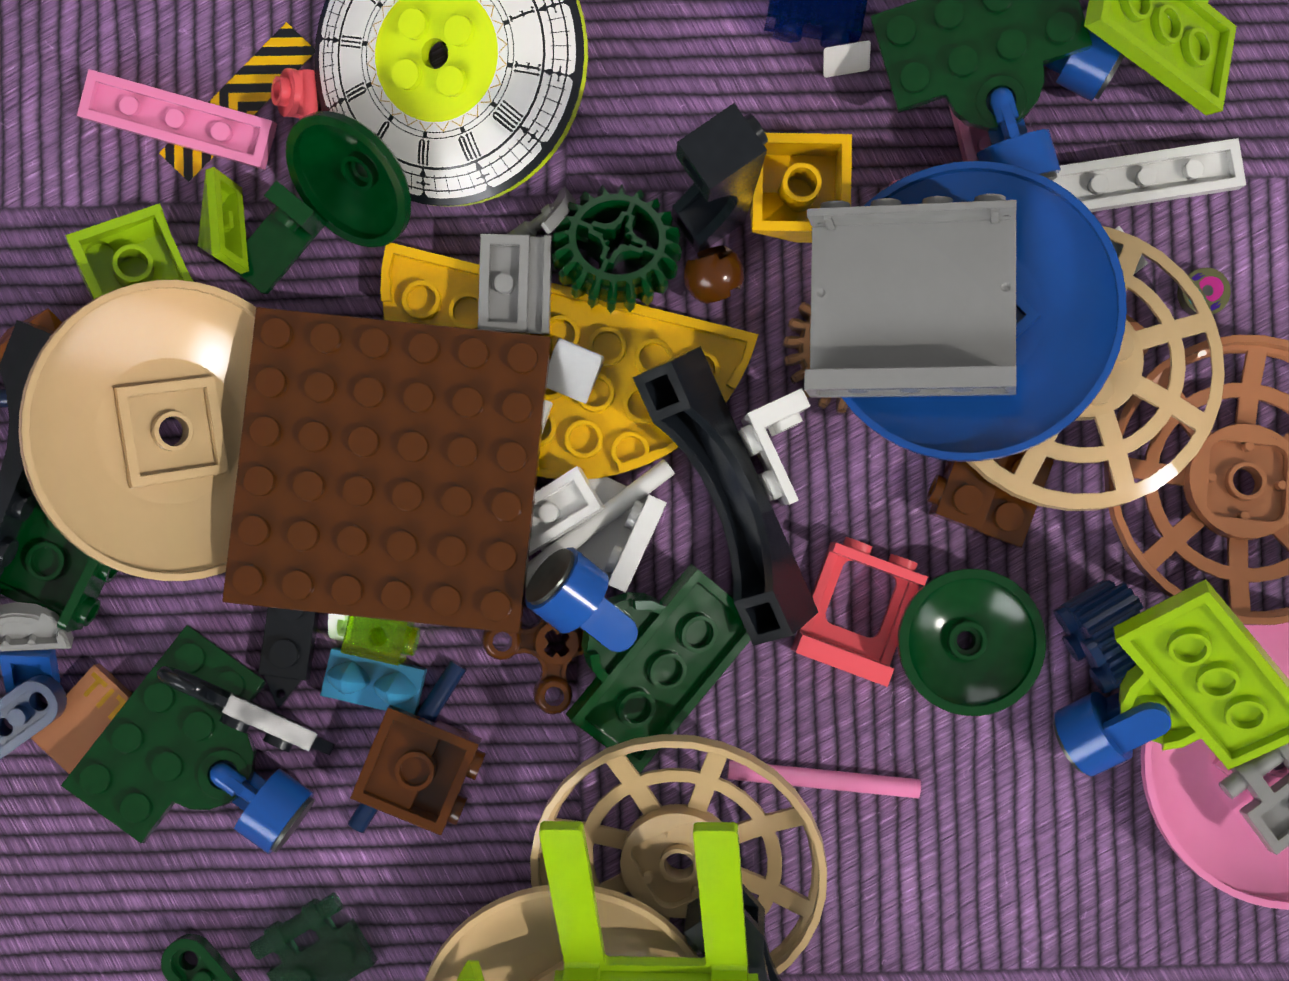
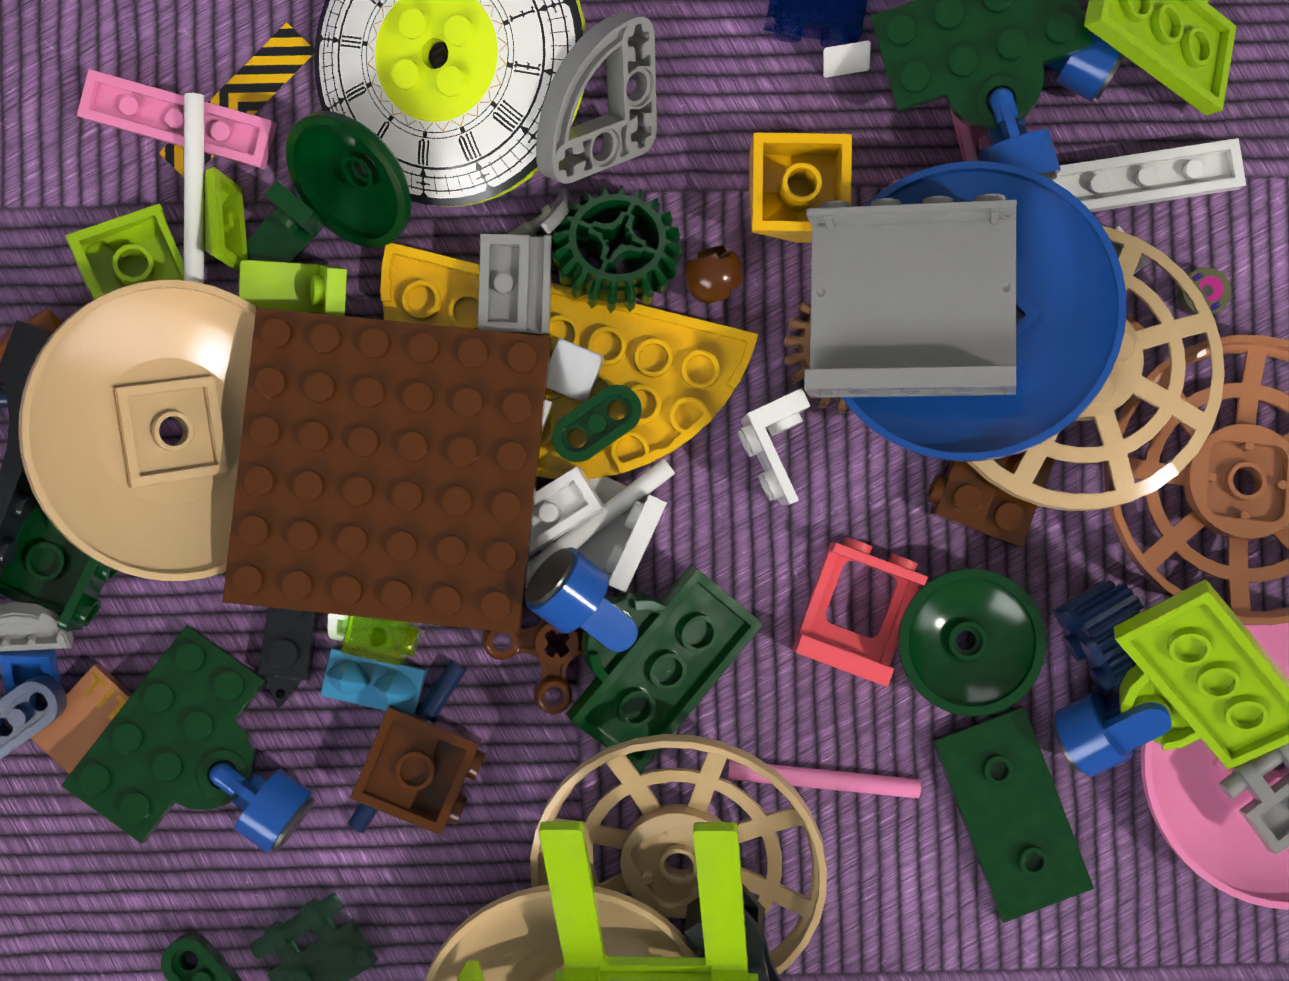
black plate [157,666,335,755] -> none
coral plate [271,68,318,120] -> none
black arch [633,346,818,646] -> none
black arch [672,103,768,253] -> none
none -> white bar [184,93,204,284]
none -> lime bracket [238,259,347,316]
none -> light grey beam [536,12,657,184]
none -> dark green plate [552,385,642,463]
none -> dark green plate [932,705,1094,923]

